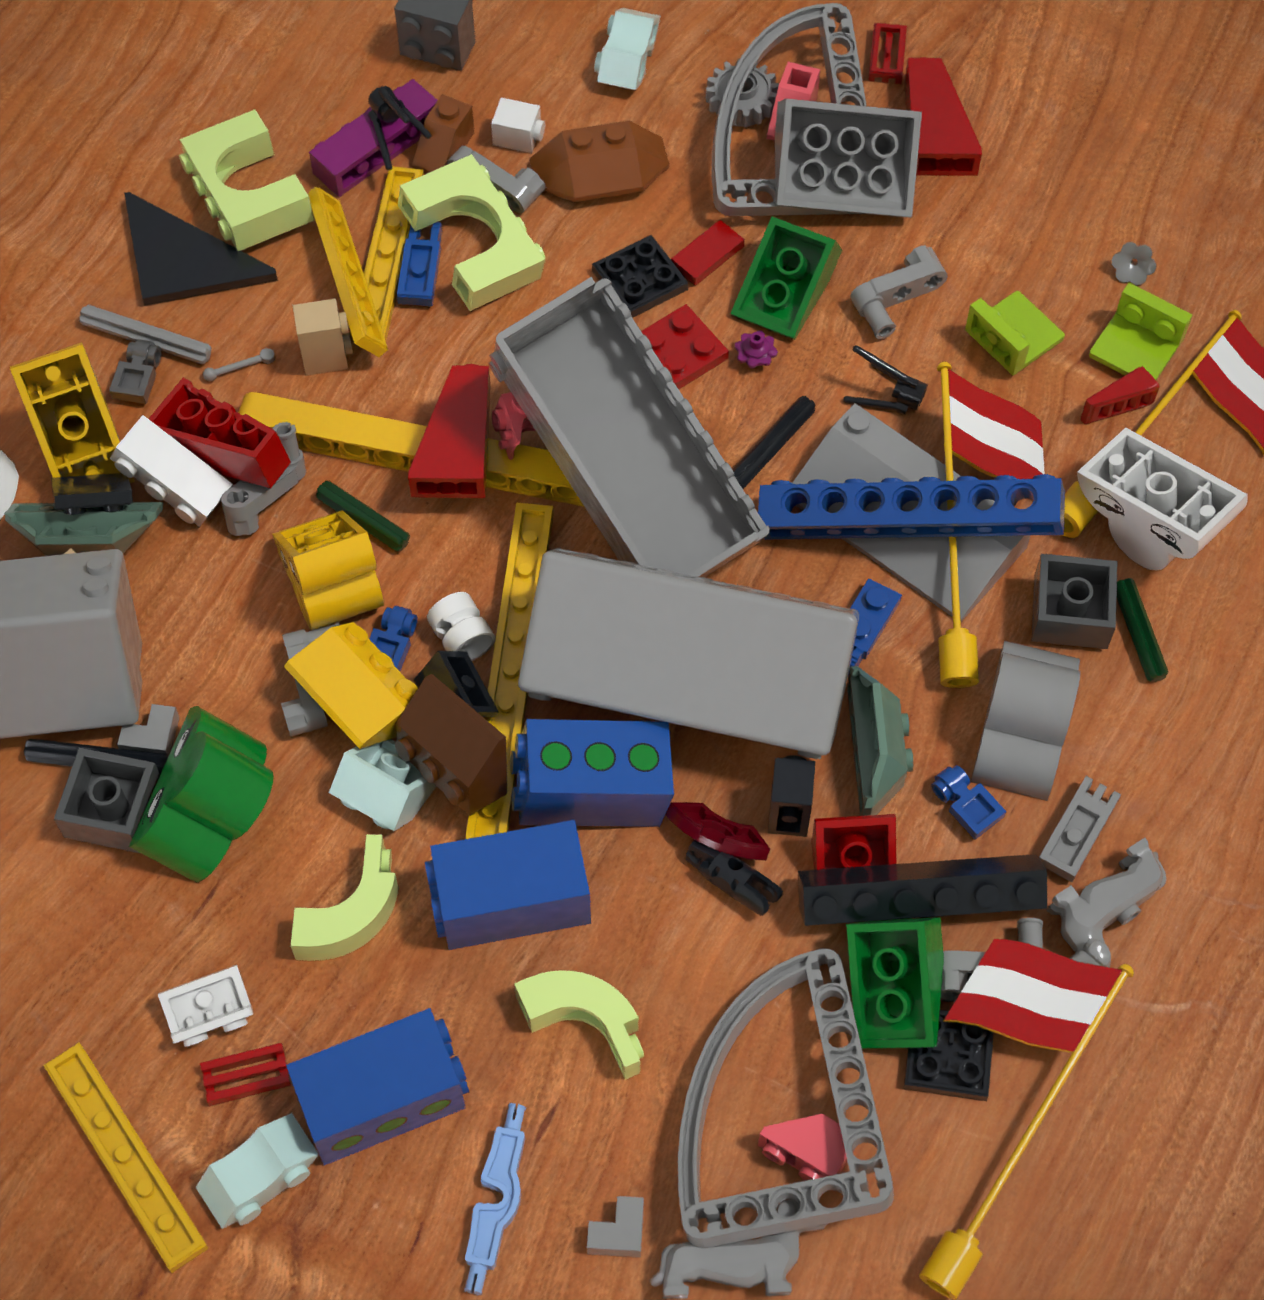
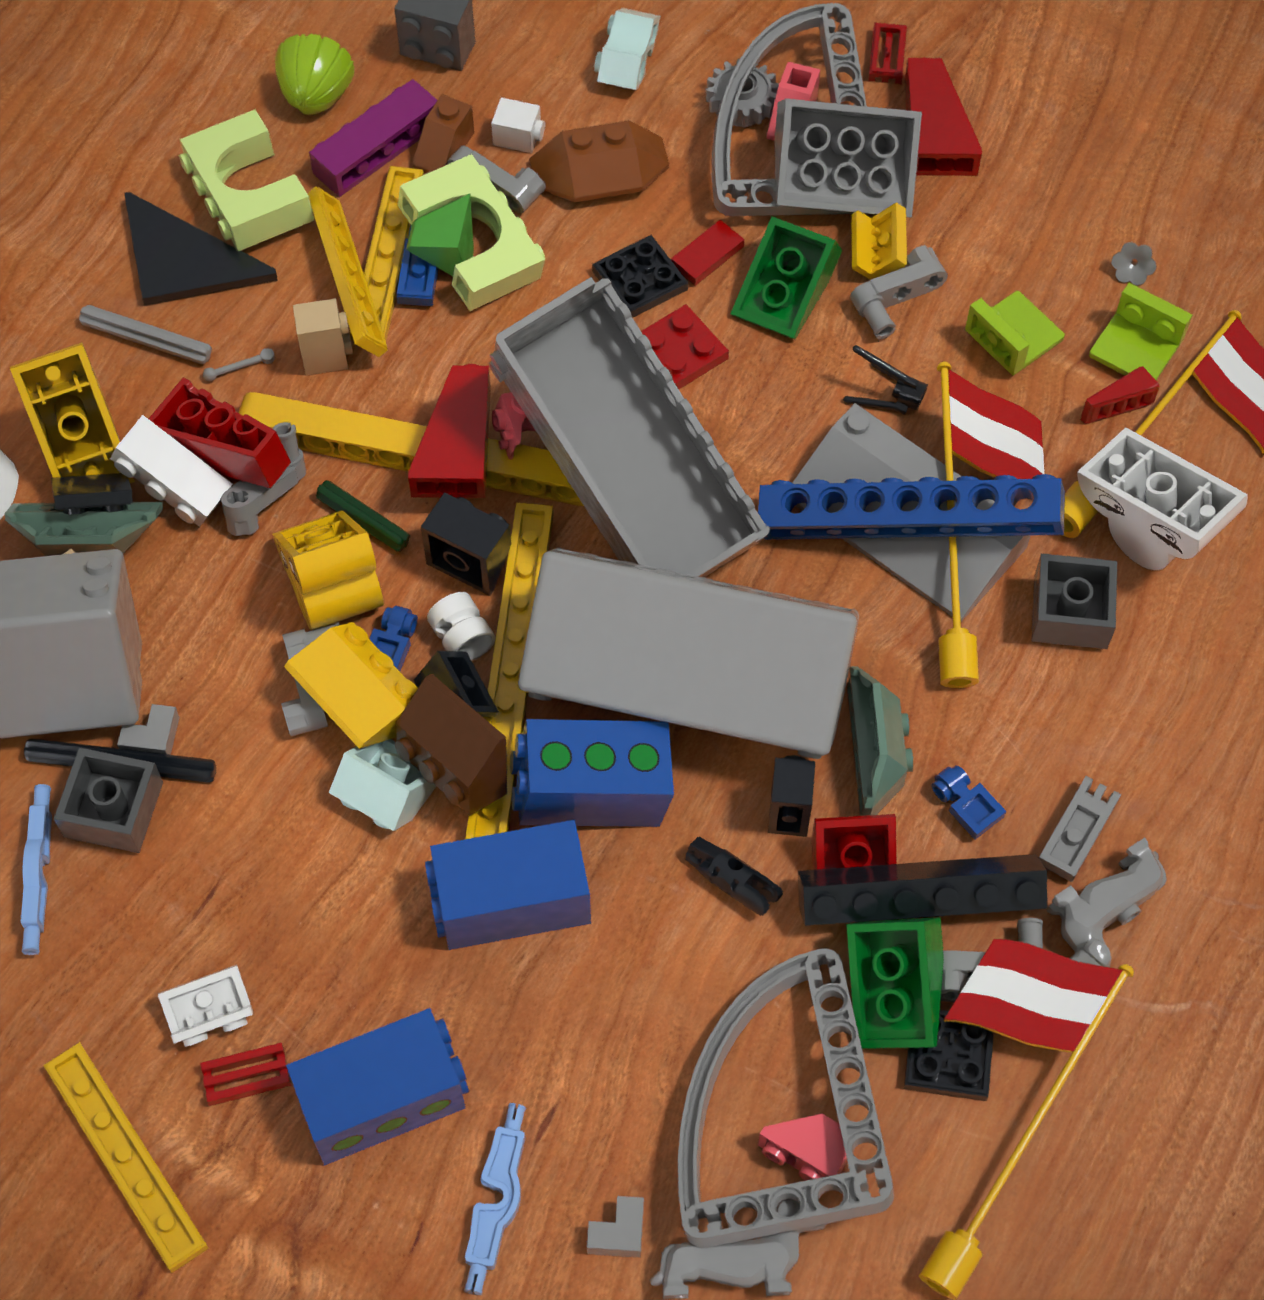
flat silver plate [109,339,161,404] -> none
green brick [129,706,274,883] -> none
light aqua brick [196,1113,319,1229] -> none
yellowish green arch [291,834,399,961] -> none
black plant [368,86,431,171] -> none
yellowish green arch [514,970,644,1080] -> none
dark red tile [665,802,770,860] -> none
black axle [732,396,816,489] -> none
magenta plant [734,331,778,368] -> none
blue hinge [850,578,902,666] -> none
light grey brick [971,641,1081,801] -> none
dark green axle [1116,578,1168,682] -> none
none -> light blue piece [21,784,52,955]
none -> lime hair [275,34,354,115]
none -> bright green slope [406,193,474,276]
none -> black slope [421,492,511,596]
none -> yellow bracket [852,202,907,280]

